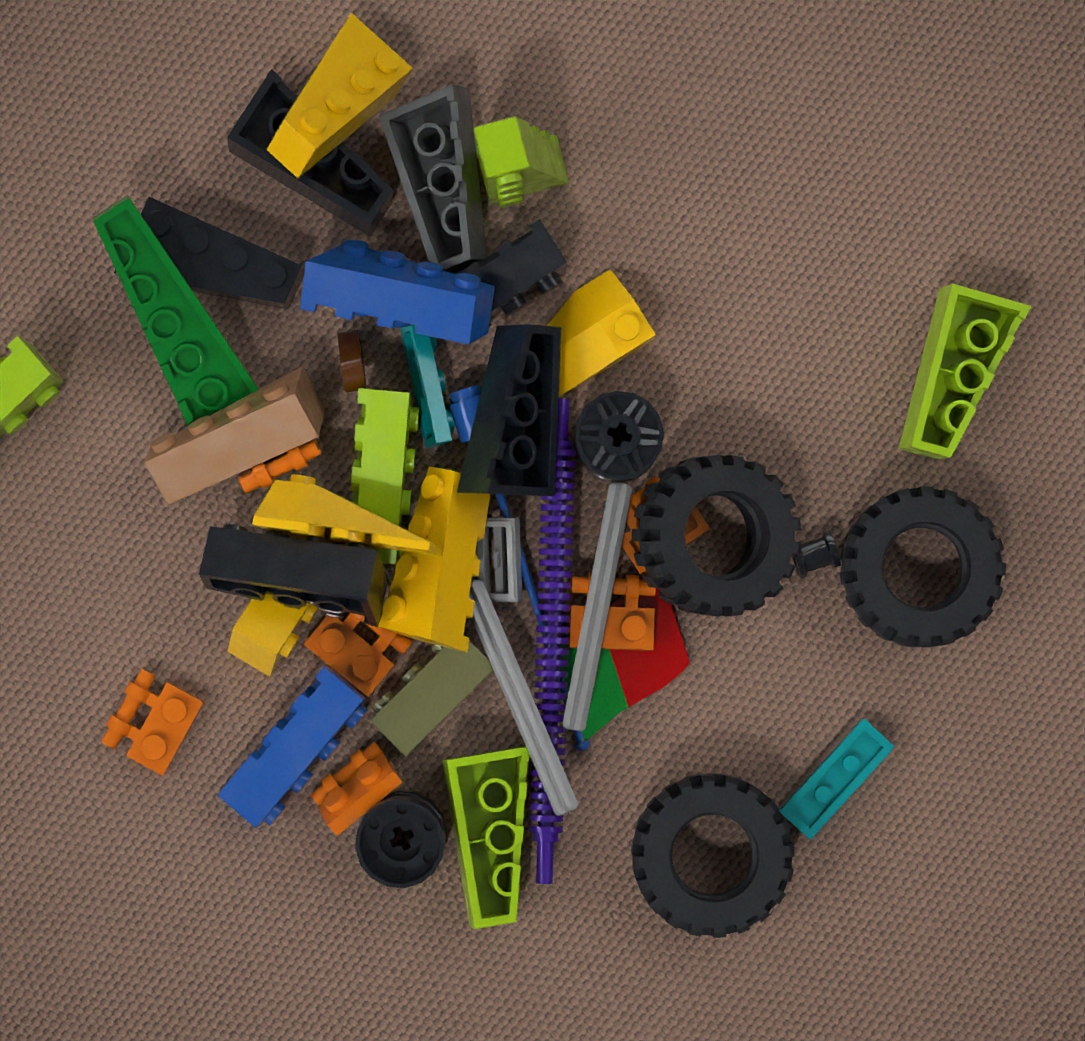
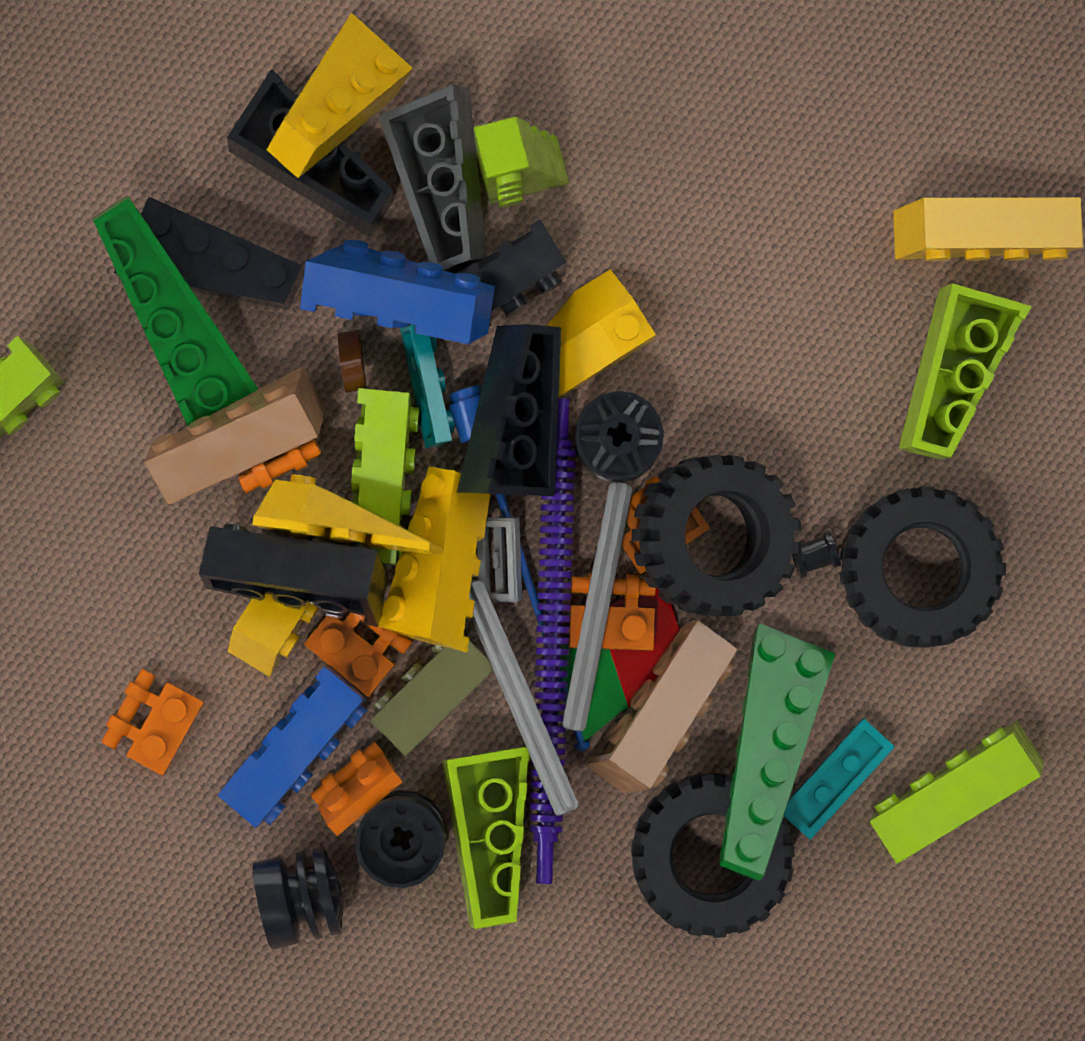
none -> black wheel [252,846,344,949]
none -> medium nougat wedge [584,620,738,793]
none -> green wing [719,623,836,881]
none -> lime wedge [869,720,1044,864]
none -> yellow wedge [893,197,1083,261]

